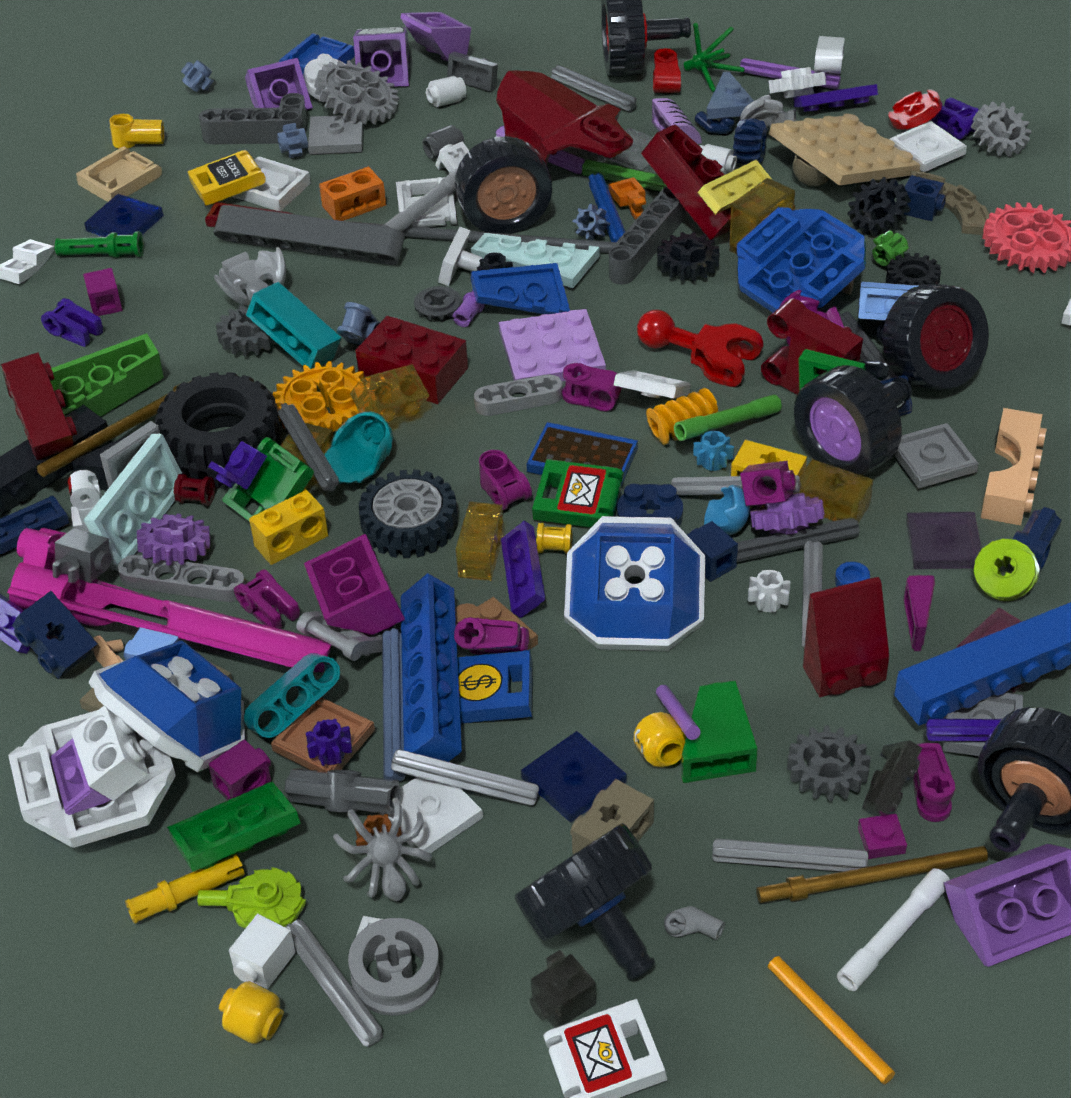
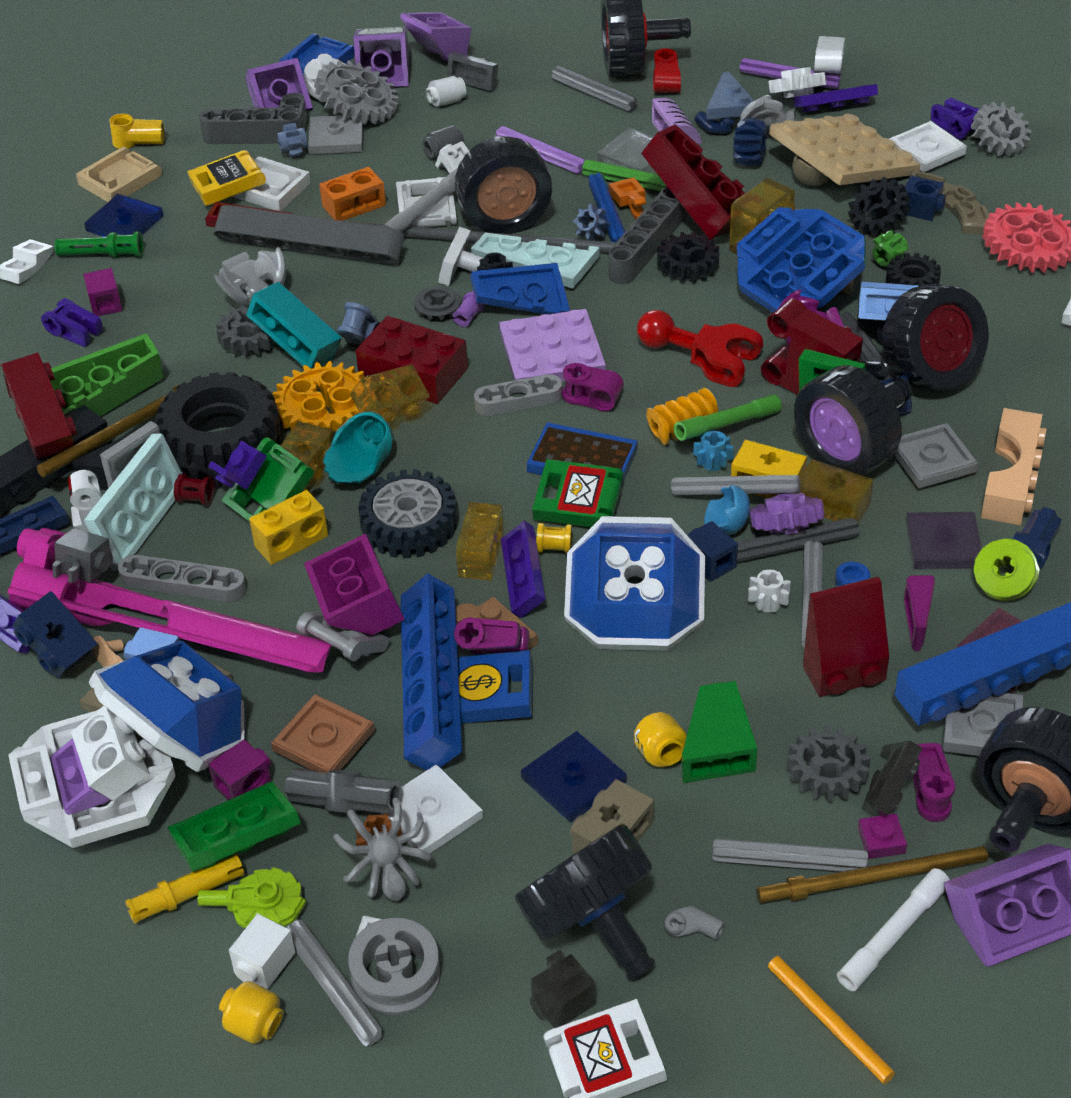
medium lavender gear [137,514,210,565] -> none
sand blue gear [181,60,214,92] -> none
magenta piece [234,569,300,629] -> none
teal beam [244,653,340,738] -> none
dark grey axle [278,403,339,492] -> none
dark purple gear [306,719,353,766] -> none
sand blue axle [382,628,406,781] -> none
light grey axle [391,749,539,806] -> none
magenta piece [479,450,532,511] -> none
dark red piece [496,70,633,166] -> none
white plate [614,370,691,398] -> none
dark blue plate [617,483,683,527] -> none
medium lavender bar [656,685,700,740] -> none
green plant [684,23,745,92] -> none
light yellow plate [698,160,774,215] -> none
white brick [699,144,737,175] -> none
magenta brick [740,461,796,506] -> none
red tile [888,90,943,129] -> none
dark purple axle [926,719,1002,741] -> none

